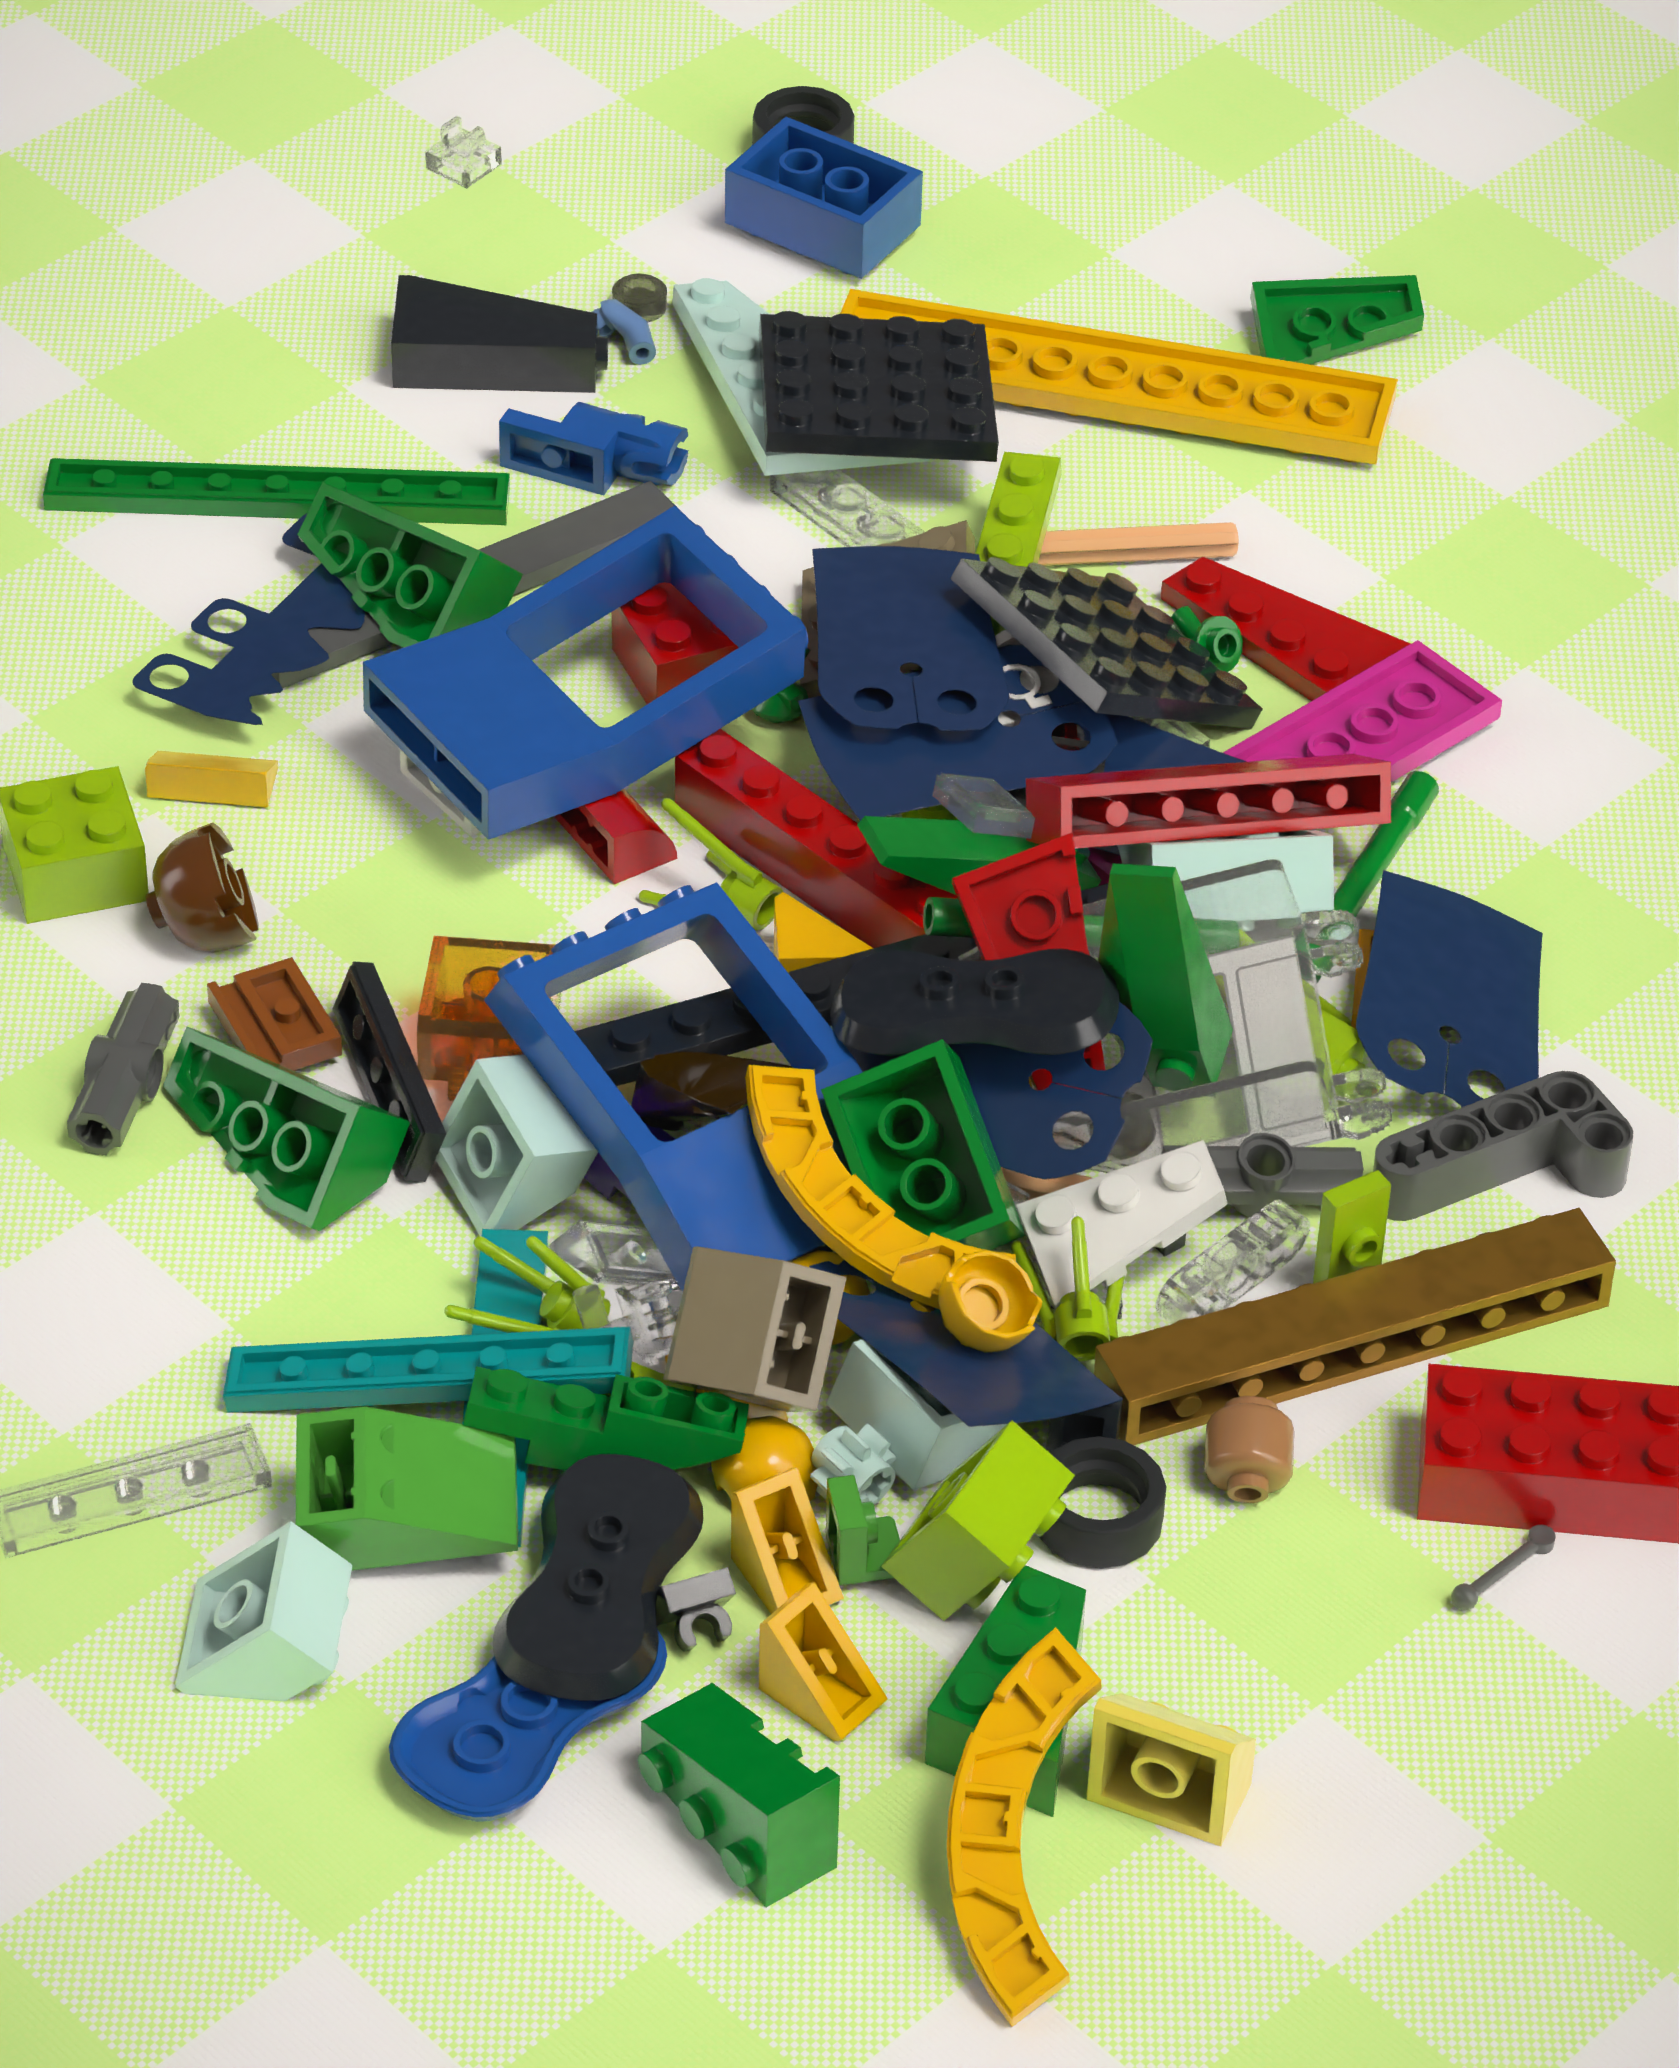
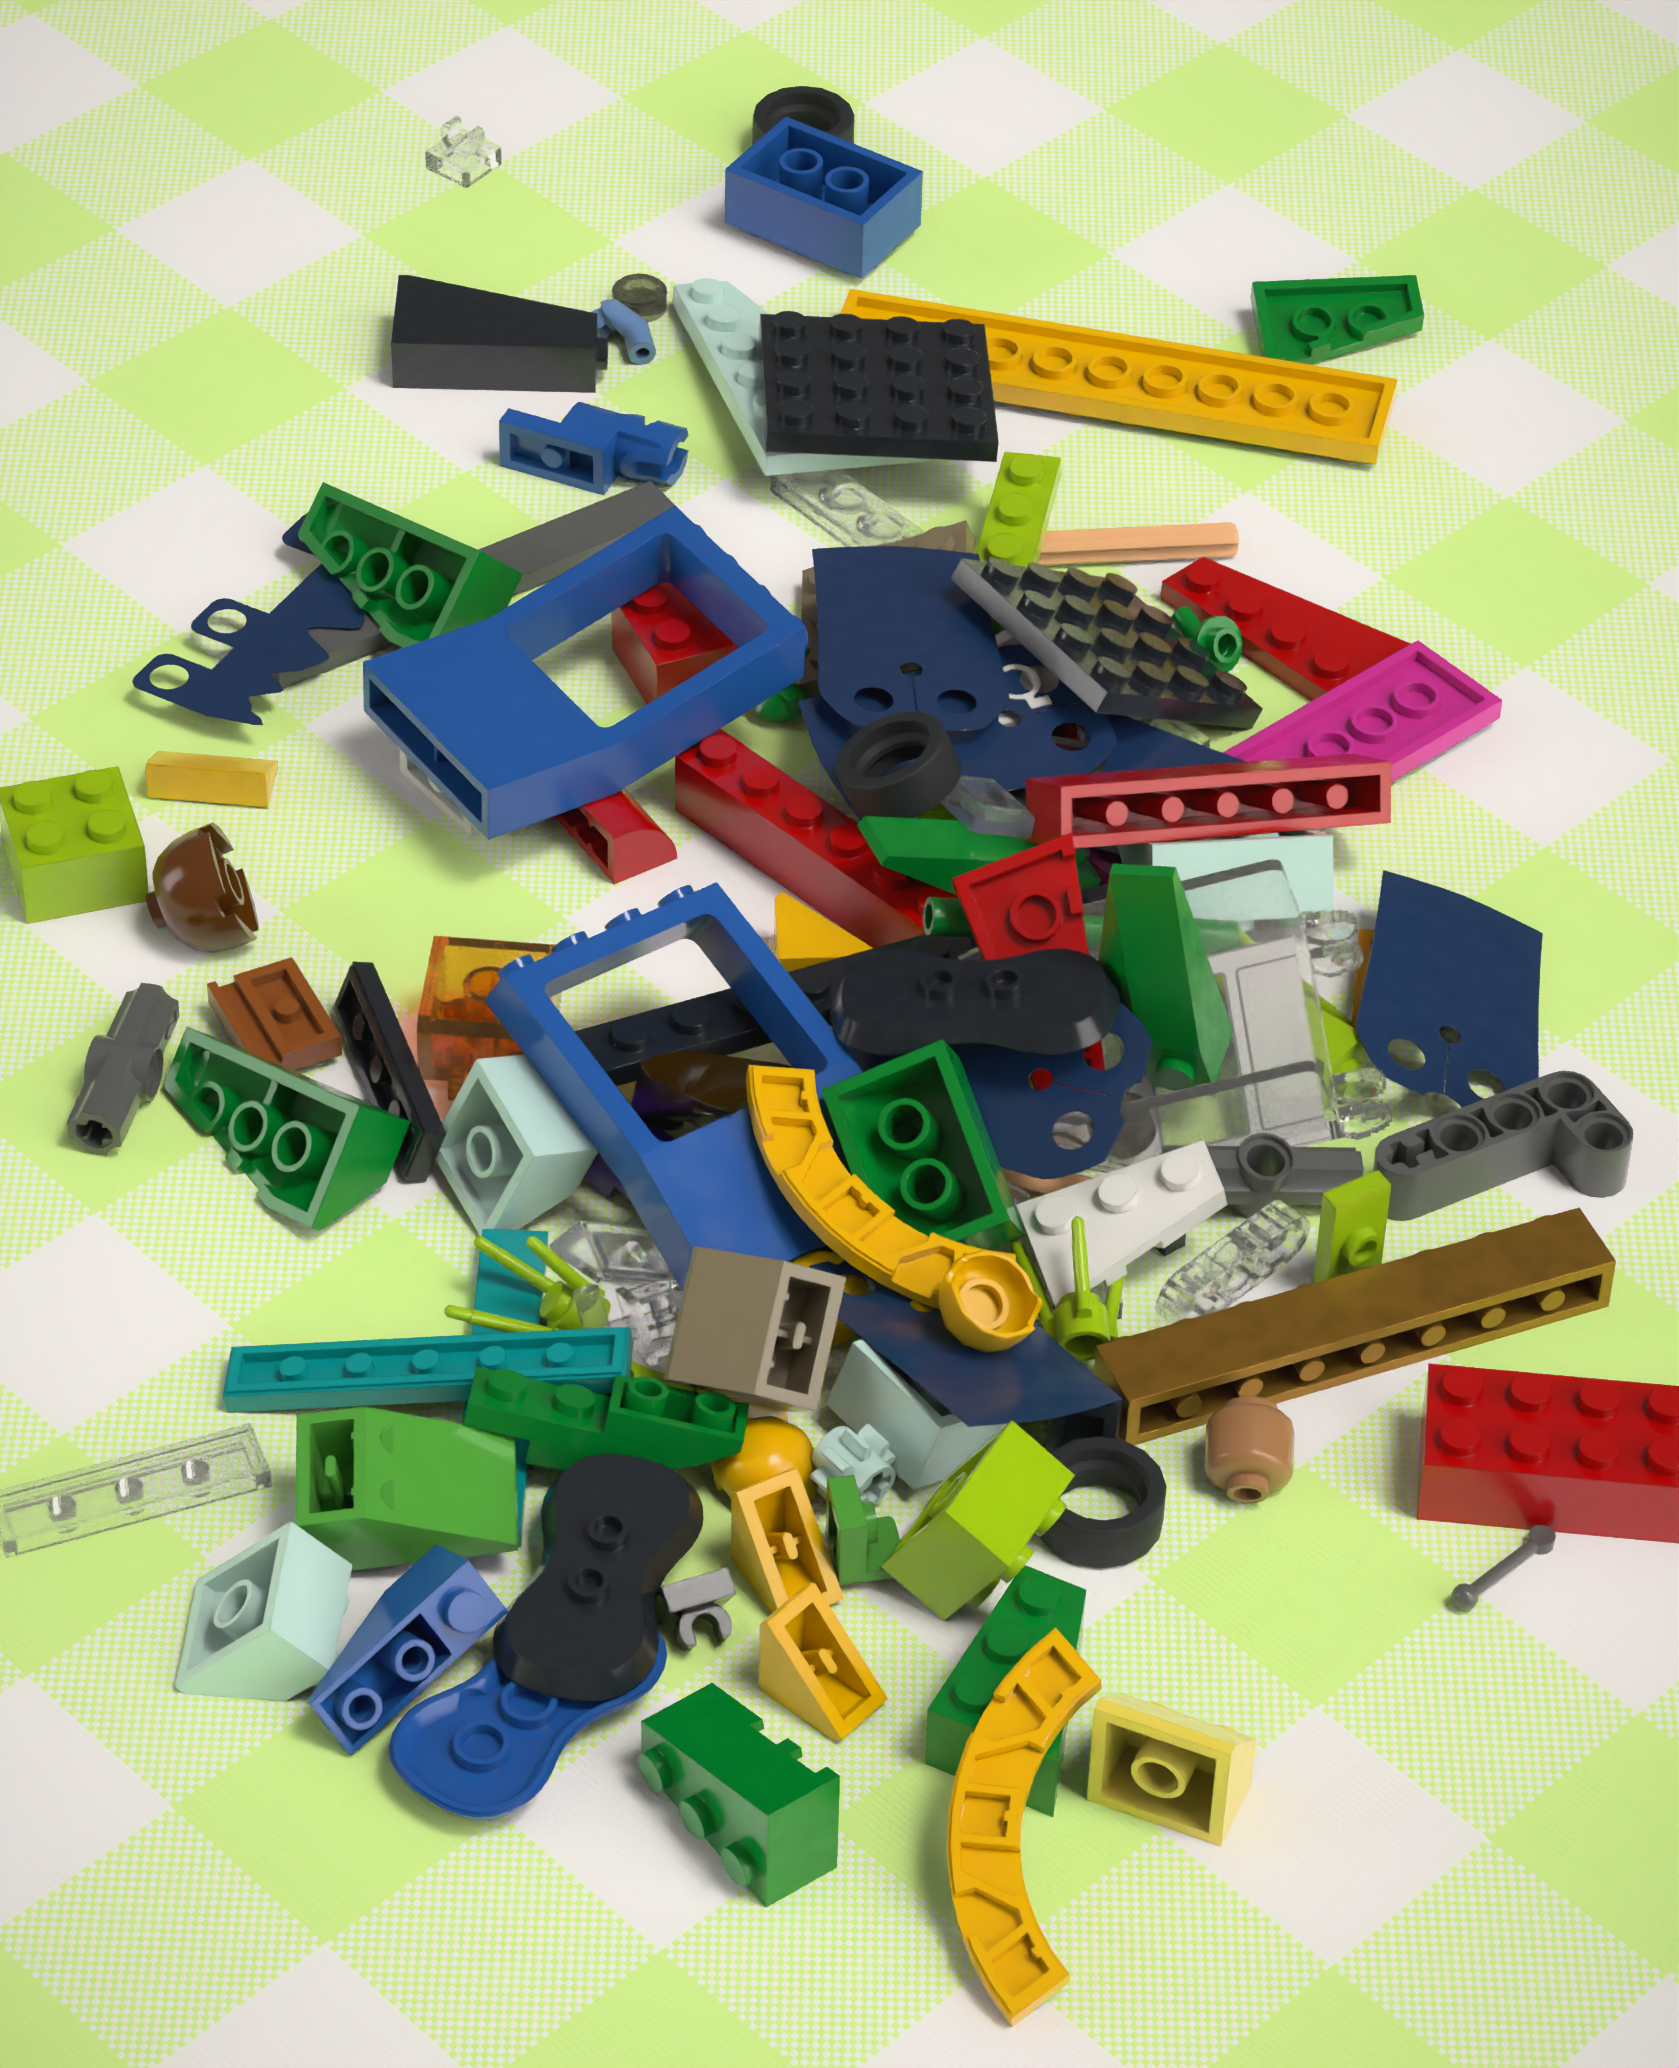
green tile [43,458,510,525] -> none
lime plant [639,798,783,931] -> none
green piece [1297,771,1439,985] -> none
none -> blue slope [306,1544,508,1755]
none -> black tyre [835,712,961,818]

